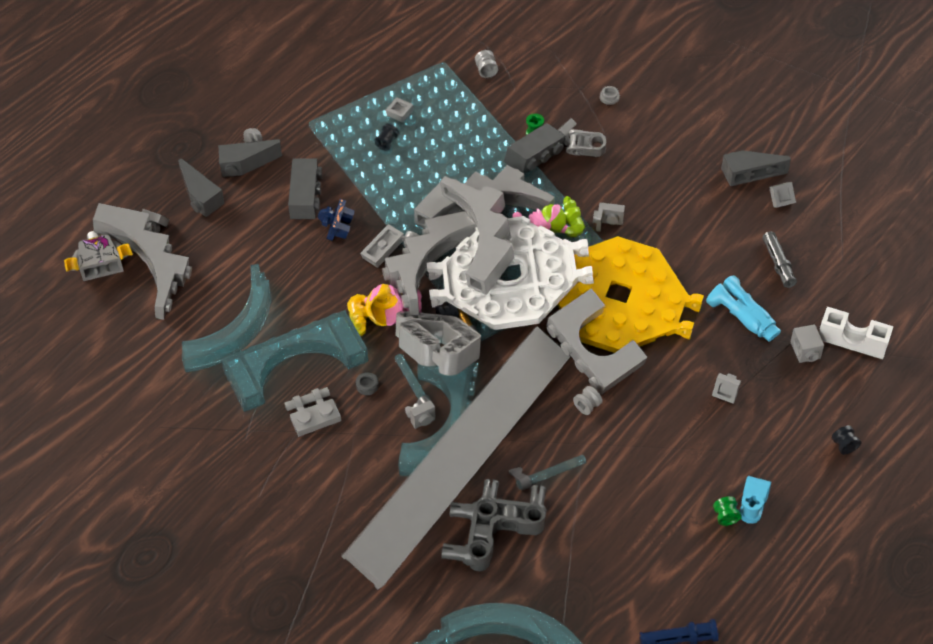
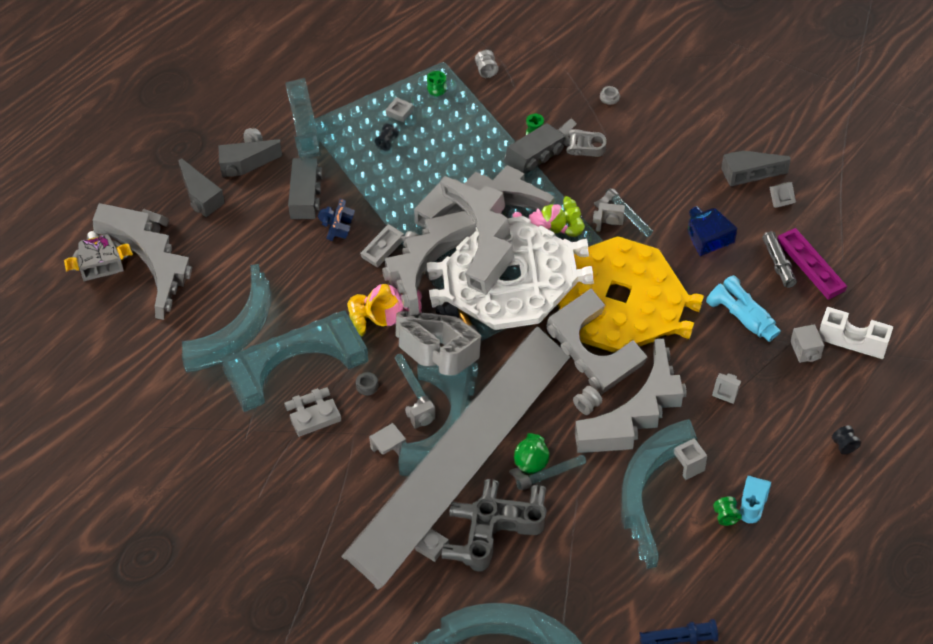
none -> clear light blue arch [285,78,322,160]
none -> light grey panel [369,423,407,456]
none -> light grey plate [415,528,449,562]
none -> green wheel [427,71,447,96]
none -> green piece [514,433,550,474]
none -> light grey arch [575,339,686,453]
none -> clear light blue piece [594,188,653,237]
none -> clear light blue arch [621,419,697,569]
none -> light grey panel [674,438,707,480]
none -> clear blue torso [688,206,737,257]
none -> magenta plate [778,228,847,300]

